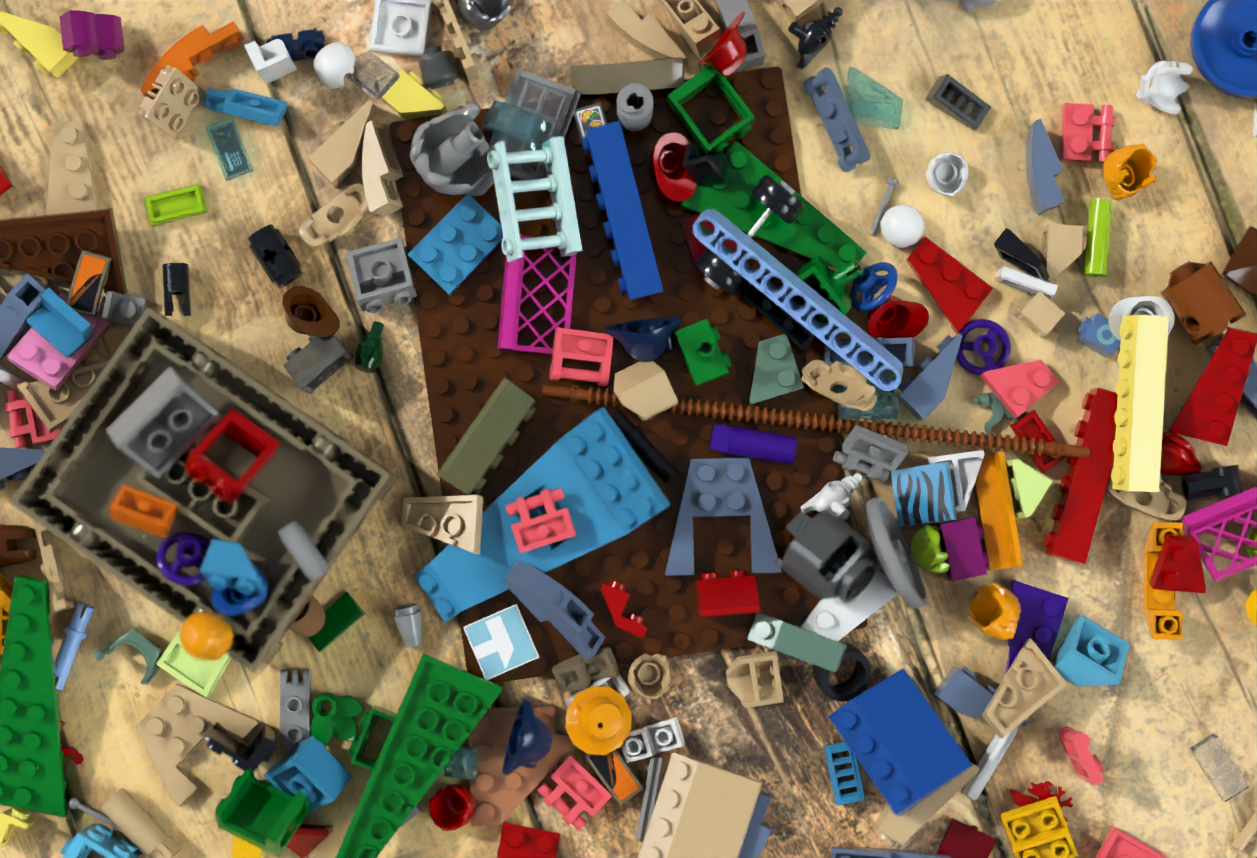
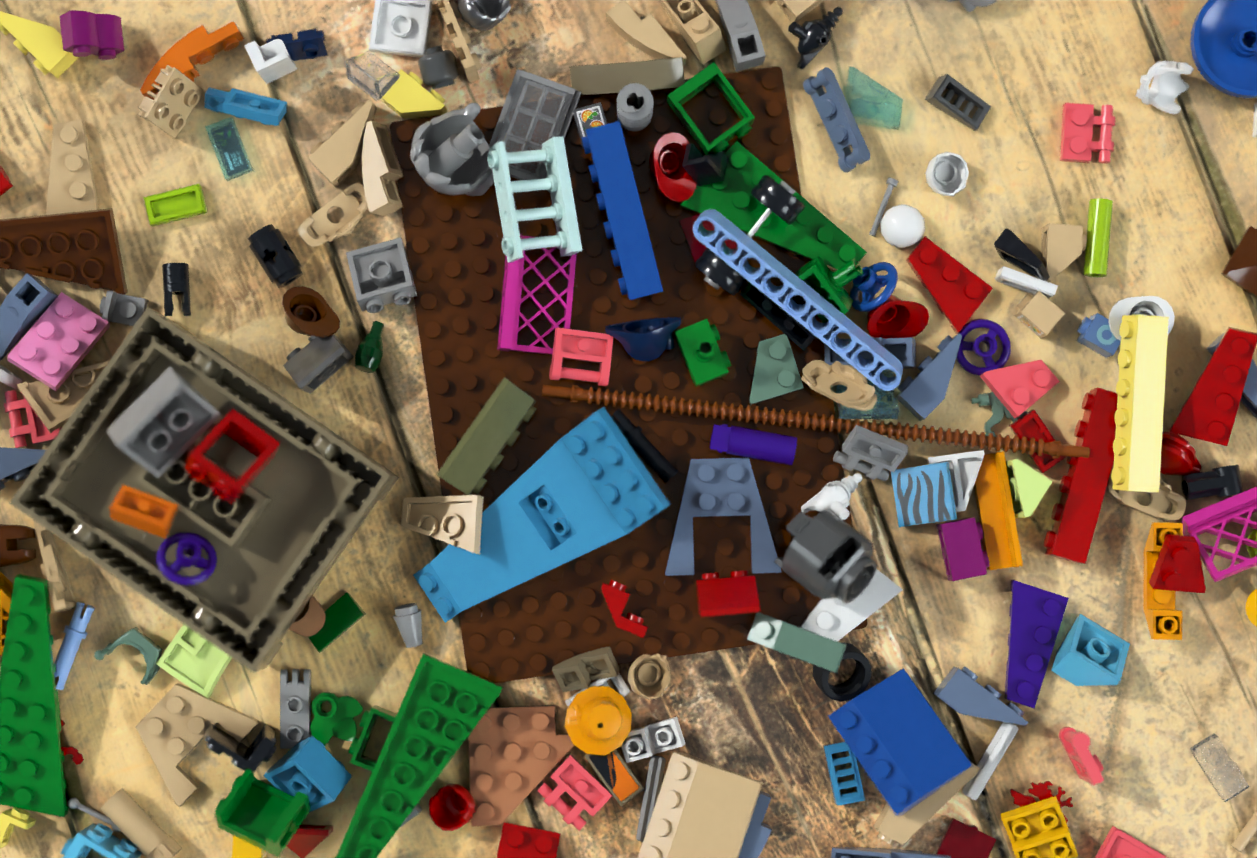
dark azure panel [27,288,94,358] -> none
slope [67,250,112,316] -> none
light orange hair [179,611,233,661] -> none
dark azure slope [200,539,266,595] -> none
blue hat [211,566,270,616] -> none
light grey piece [278,521,330,582] -> none
white hair [314,42,356,89] -> none
dark azure plate [408,195,503,295] -> none
clear light blue bracket [444,745,477,779] -> none
medium azure tile [463,604,540,680] -> none
clear light blue slope [481,100,546,151] -> none
sand blue slope [502,560,606,660] -> none
dark blue hat [502,698,553,775] -> none
coral plate [506,488,577,553] -> none
tan slope [614,360,678,421] -> none
red piece [698,12,747,77] -> none
tan slope [726,651,784,708] -> none
light grey dish [866,496,927,609] -> none
lime hair [911,525,950,574] -> none
light orange hair [967,583,1021,640] -> none
tan wing [982,638,1068,739] -> none
sand blue slope [1026,119,1065,215] -> none
light orange hair [1103,144,1157,200] -> none
dark orange cylinder [1160,261,1246,345] -> none

